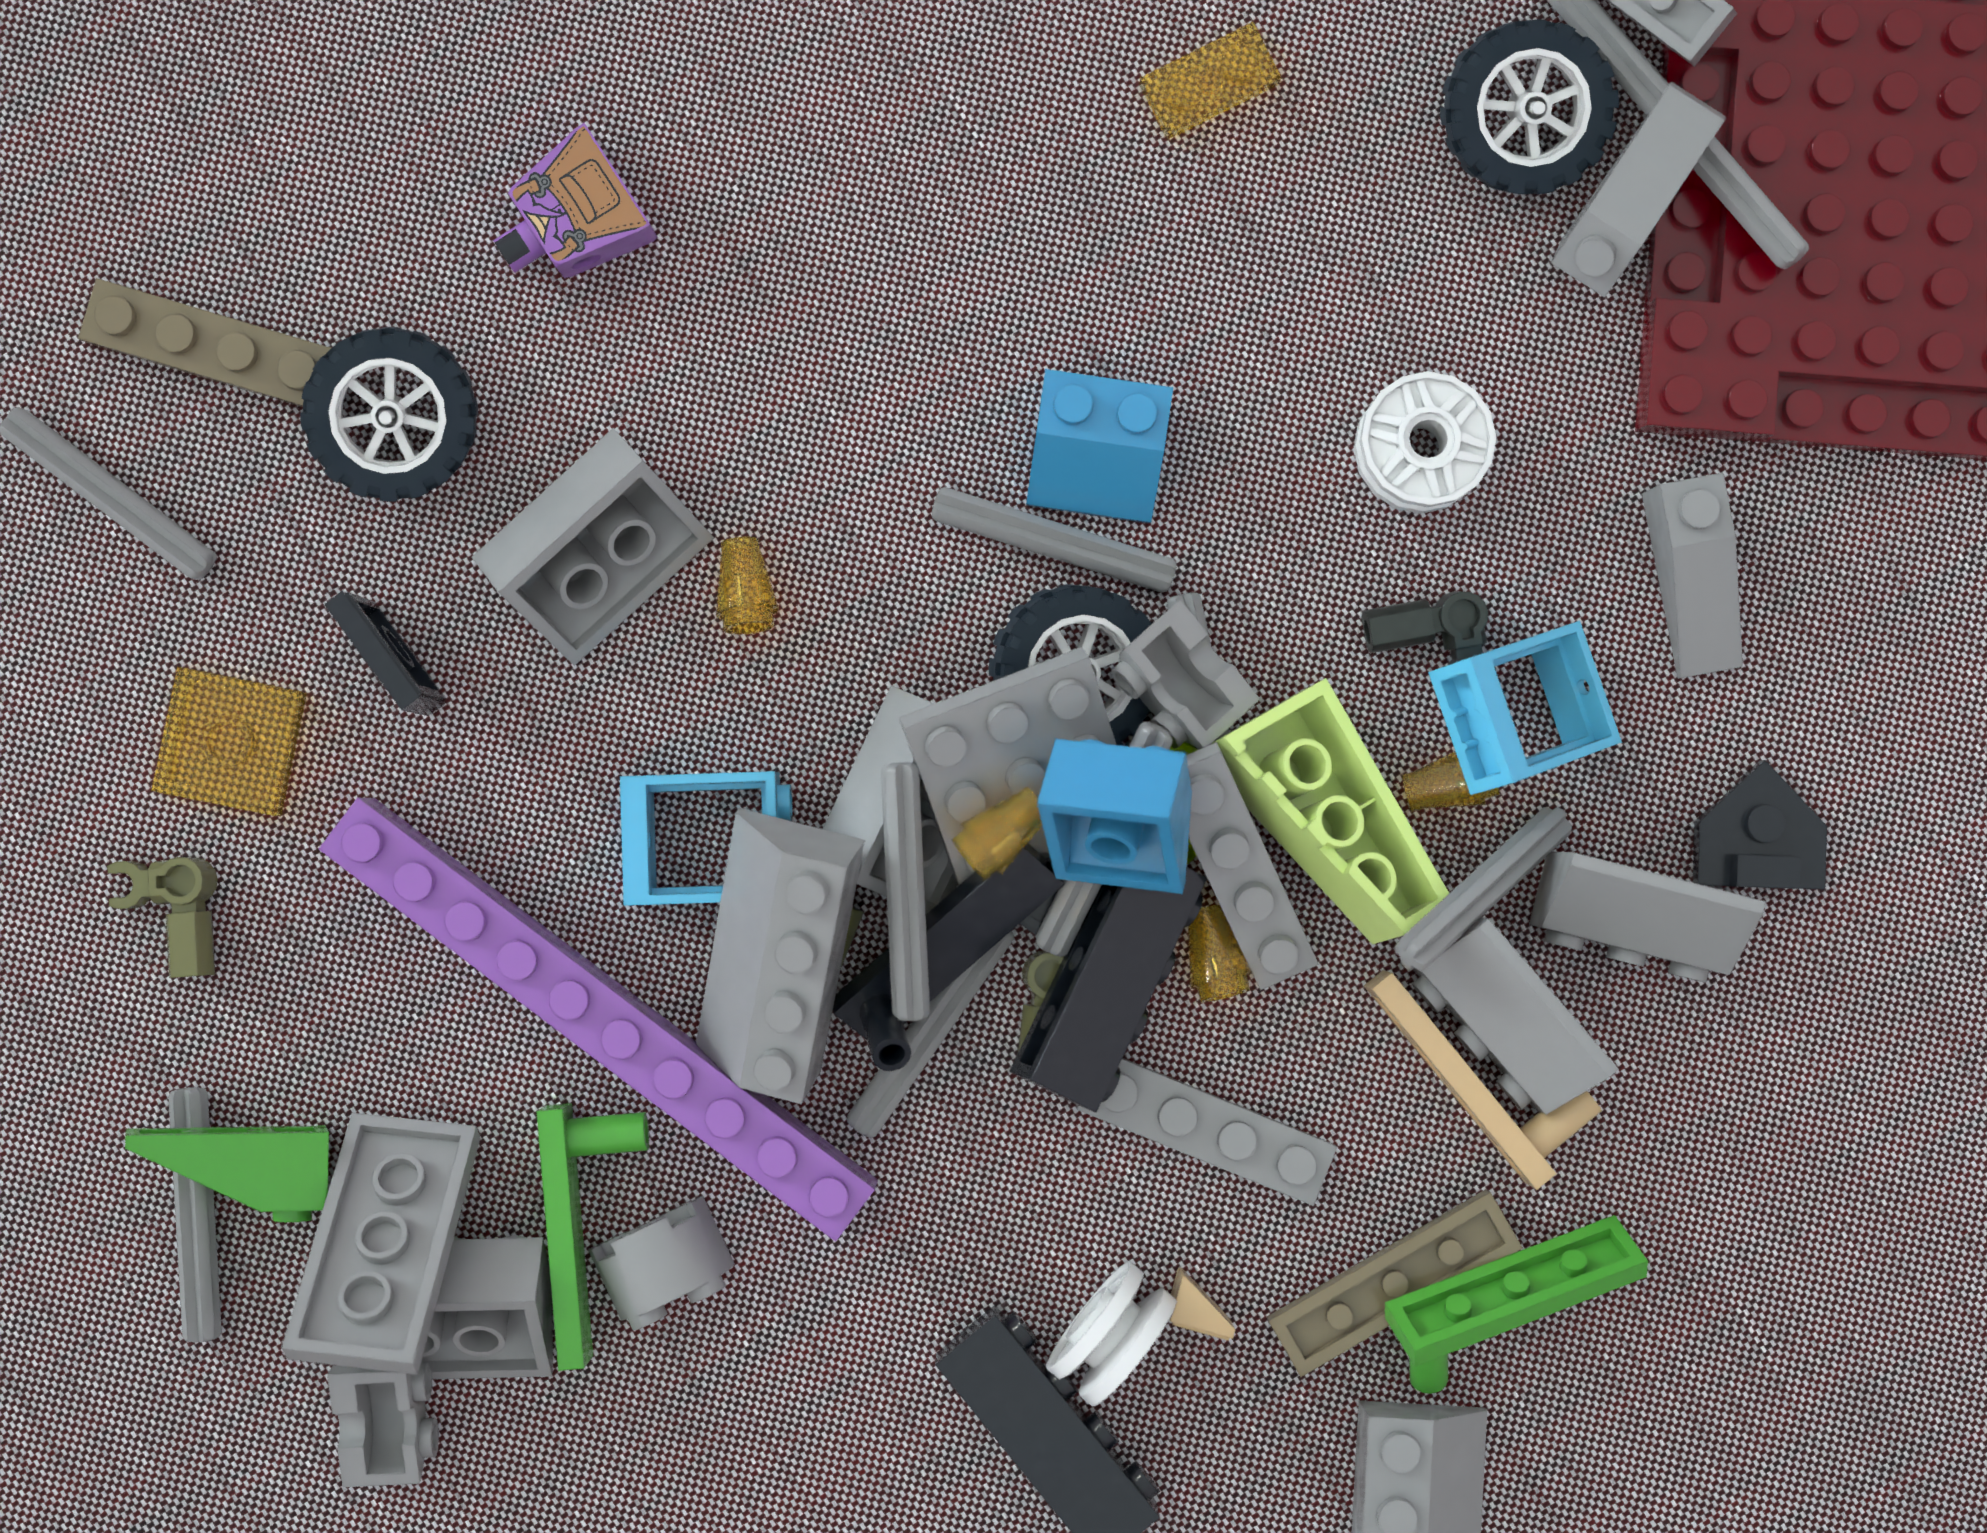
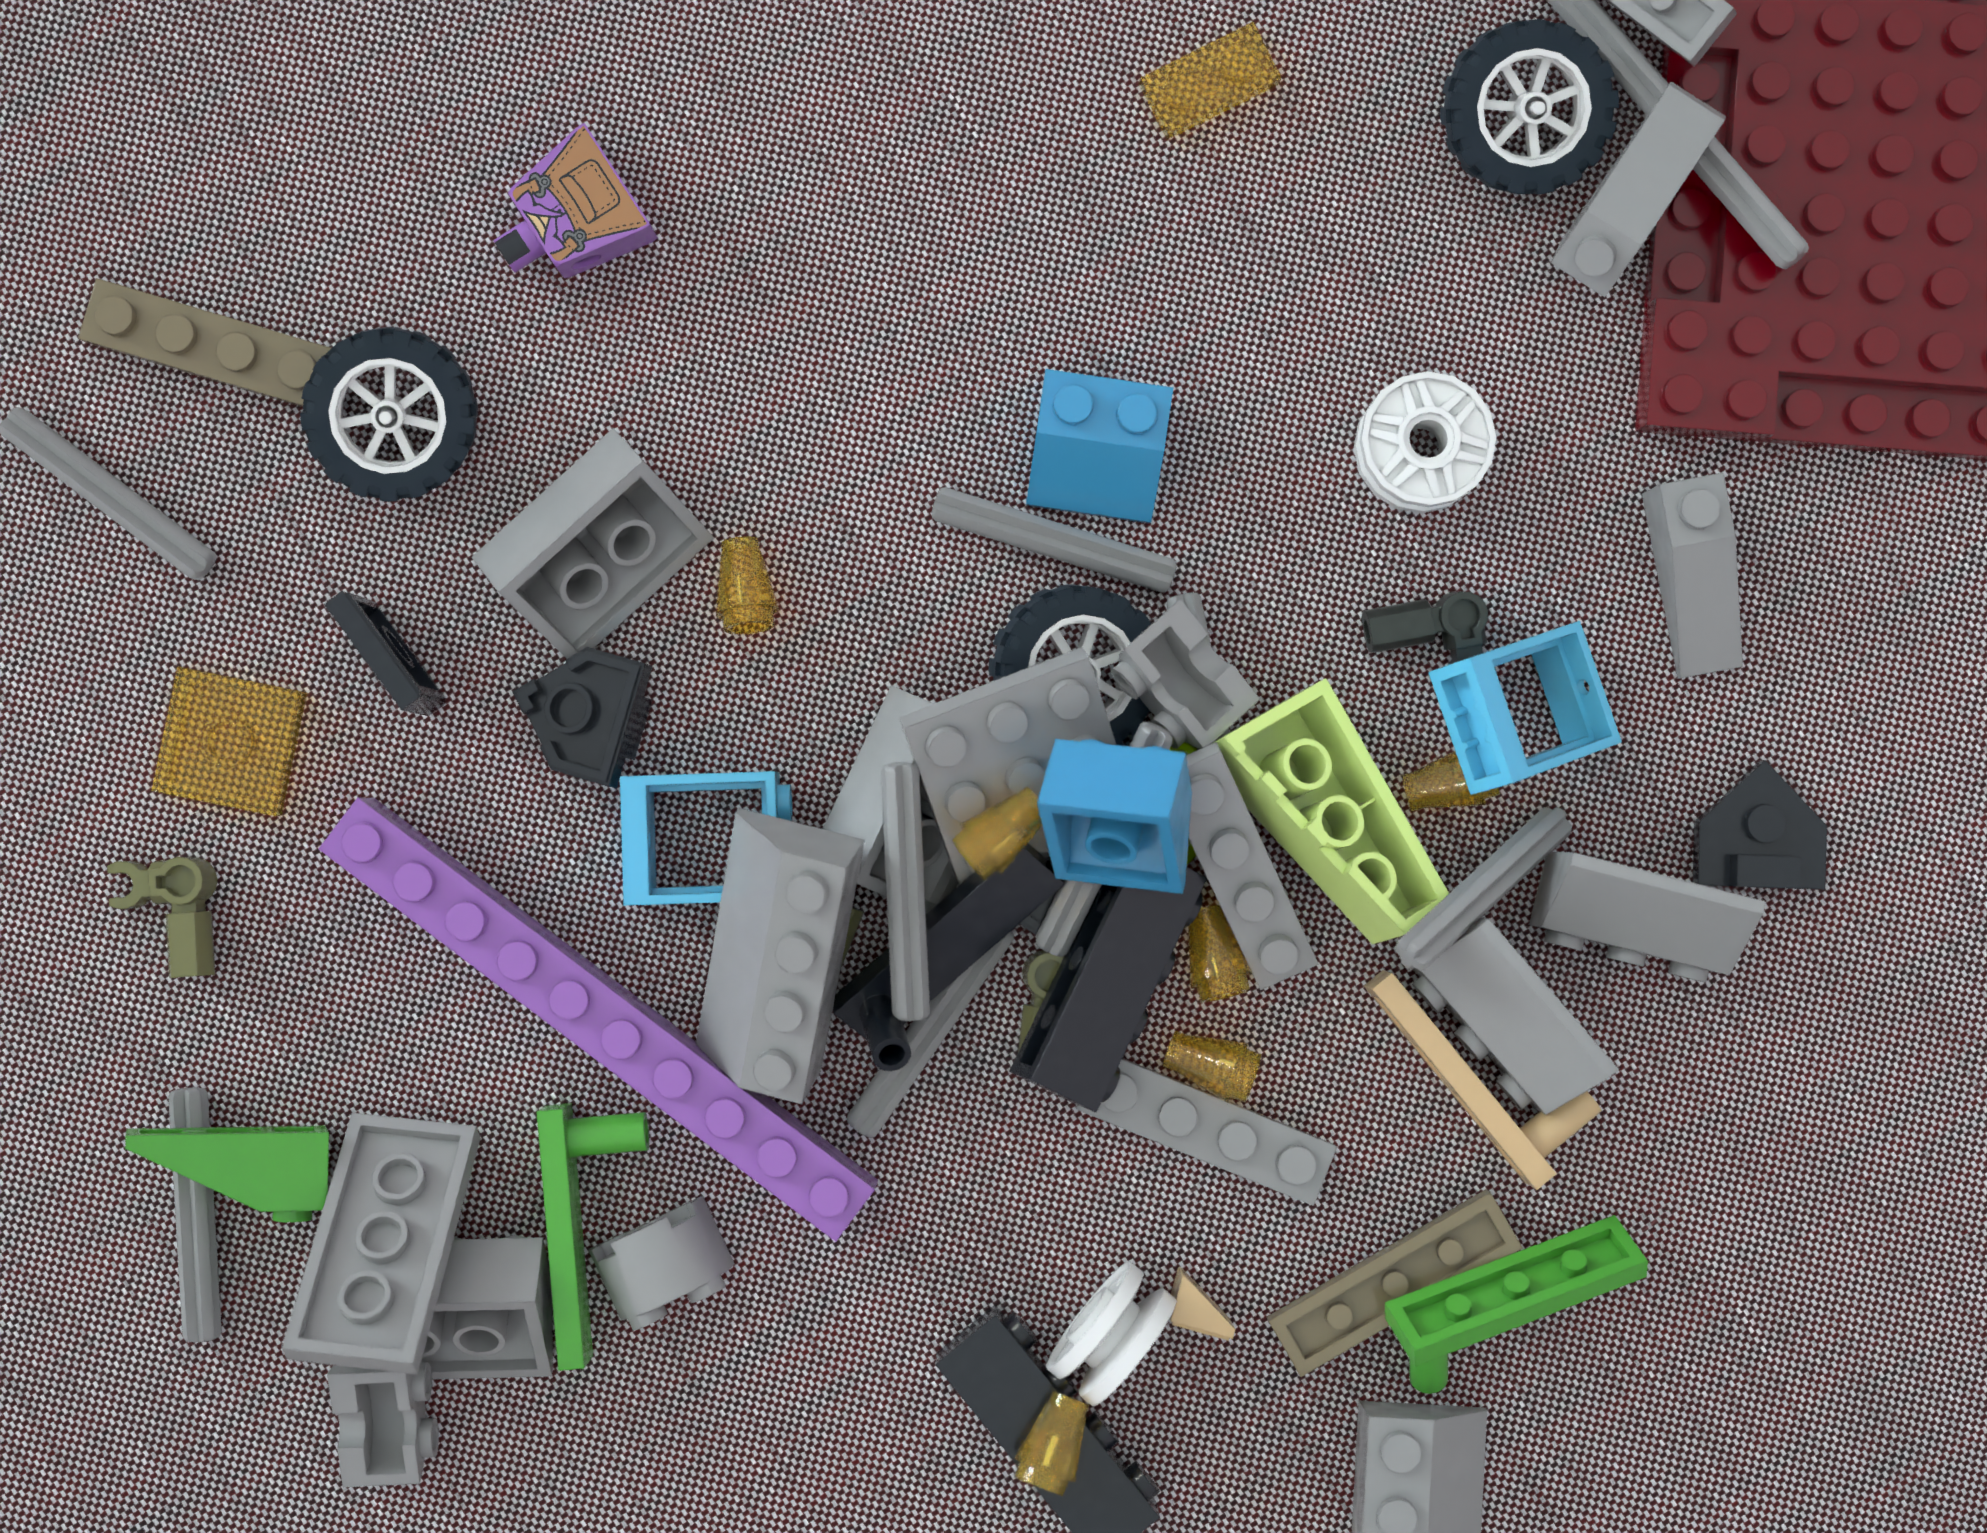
none -> black plate [512,647,653,789]
none -> clear yellow cone [1014,1391,1089,1496]
none -> clear yellow cone [1163,1031,1262,1103]

